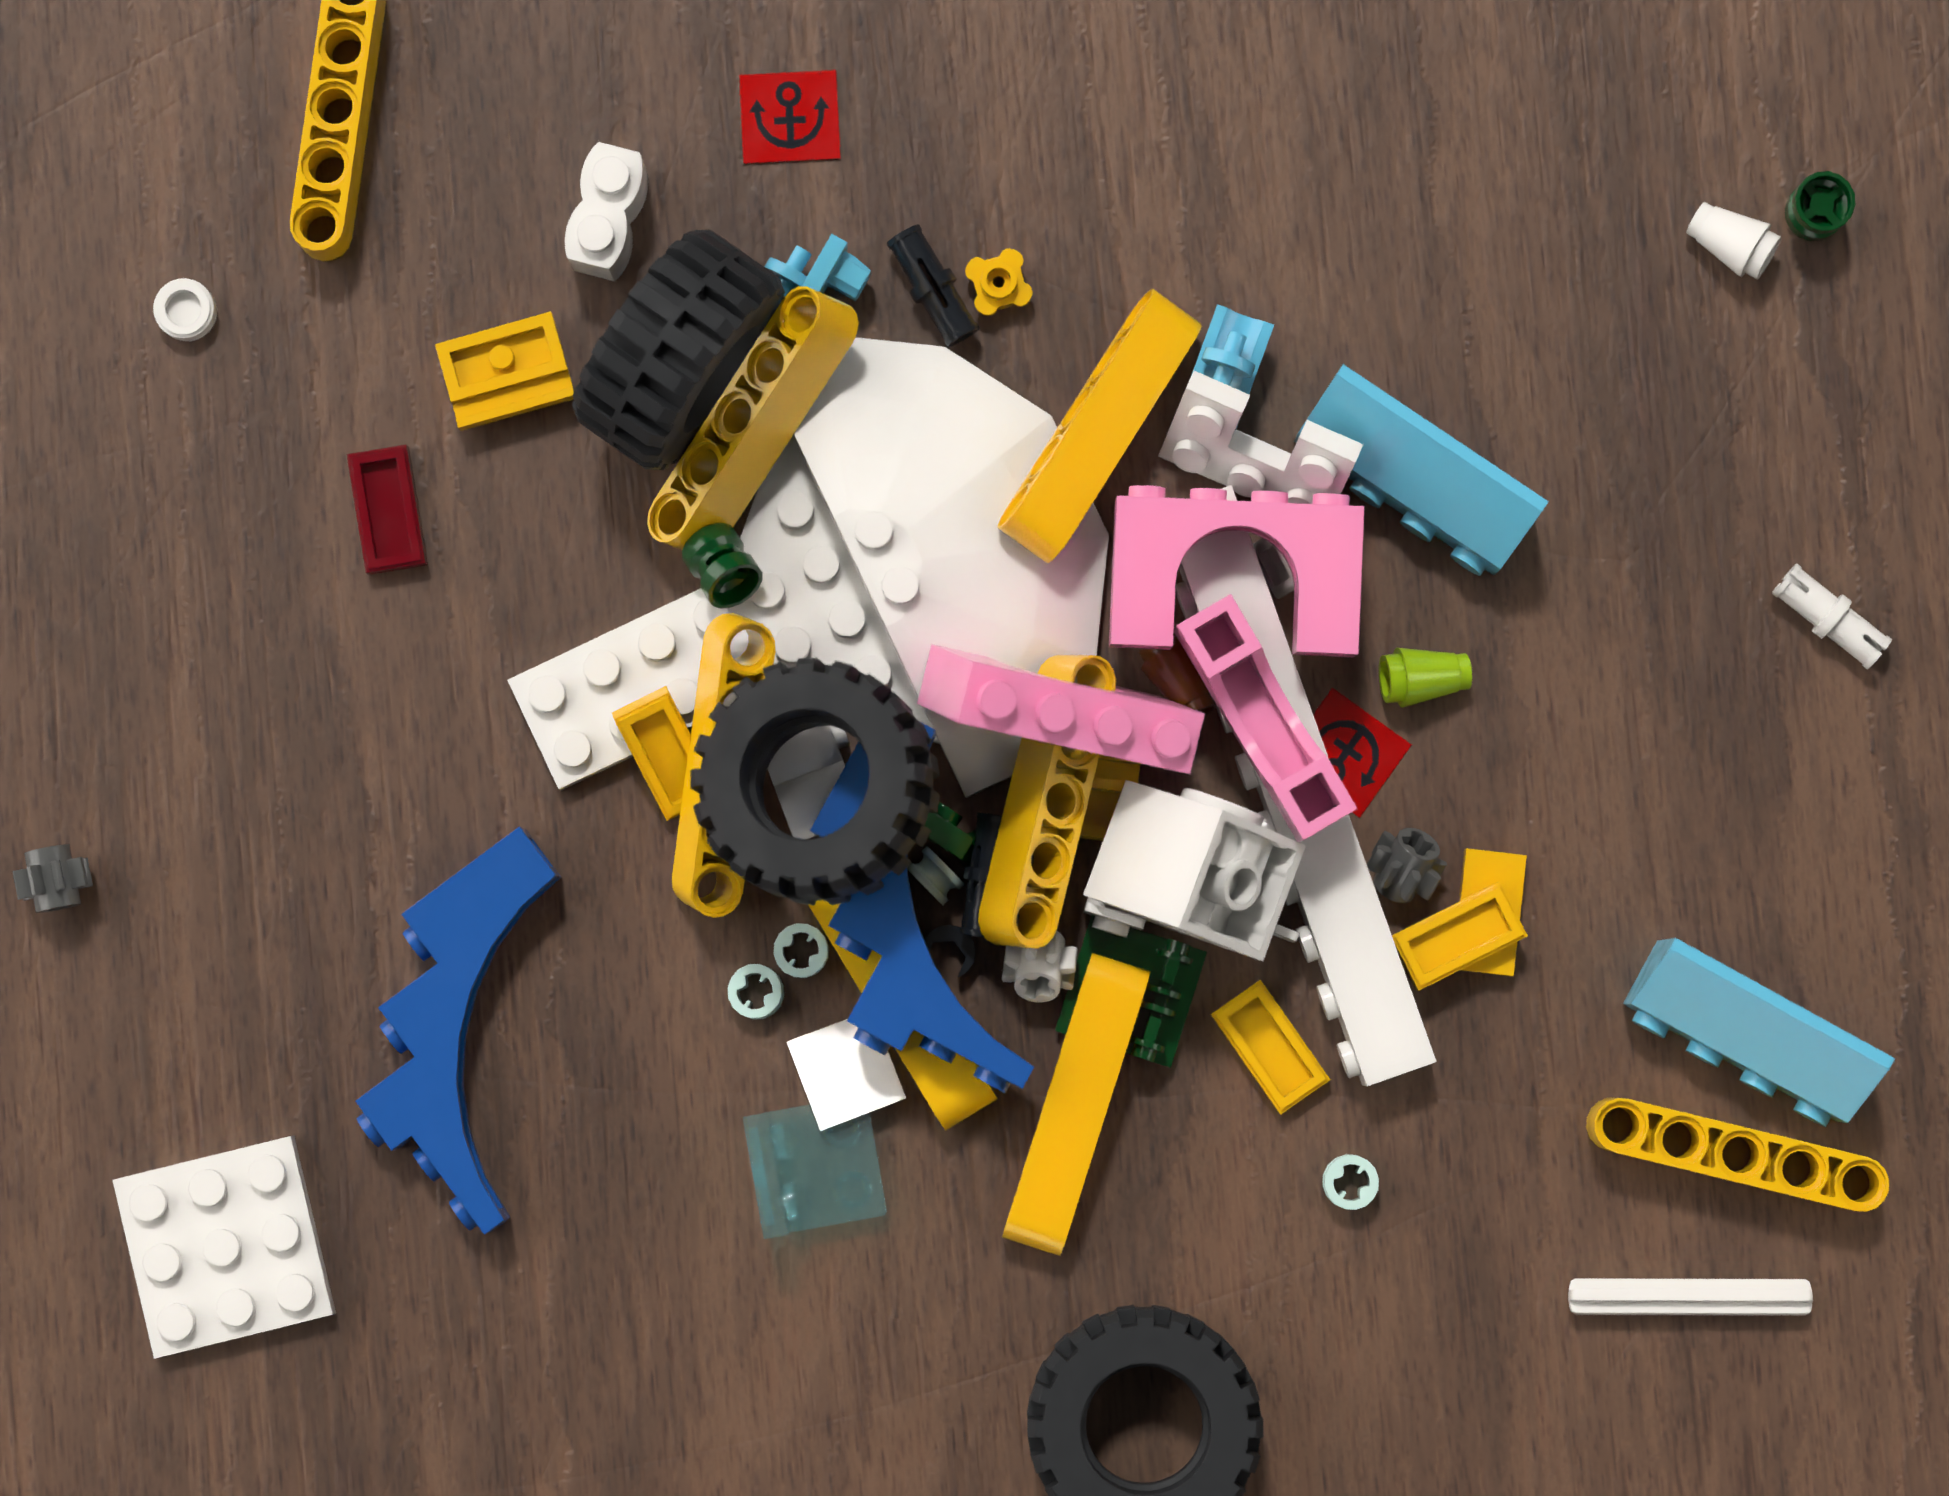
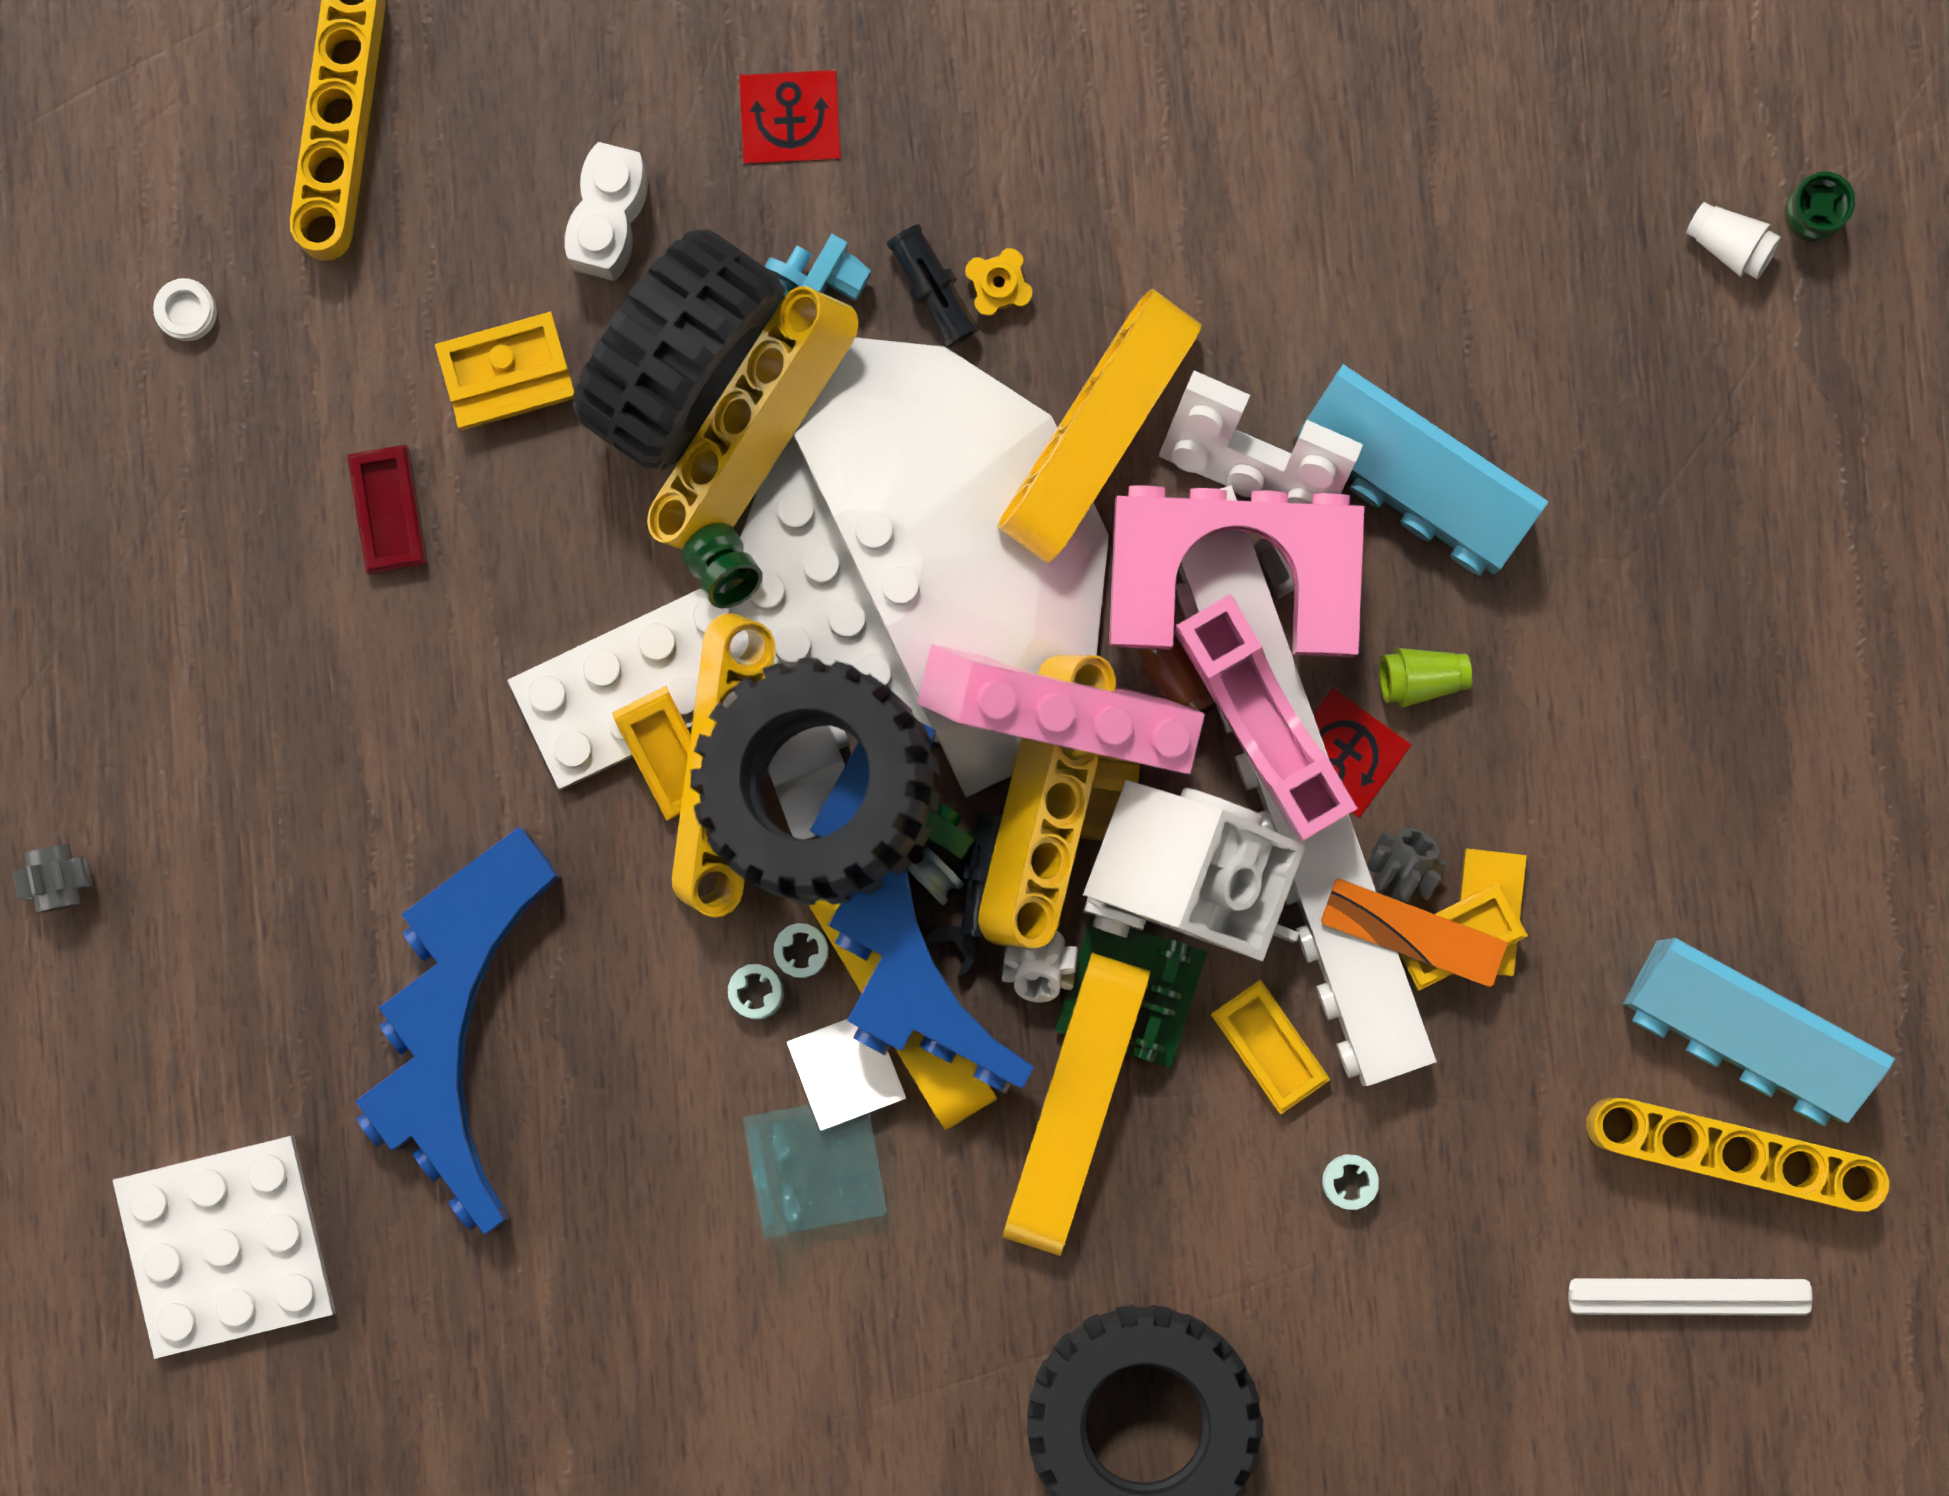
medium azure hips [1191,304,1274,429] -> none
white pin [1772,564,1892,669] -> none
none -> orange sticker [1321,879,1507,987]

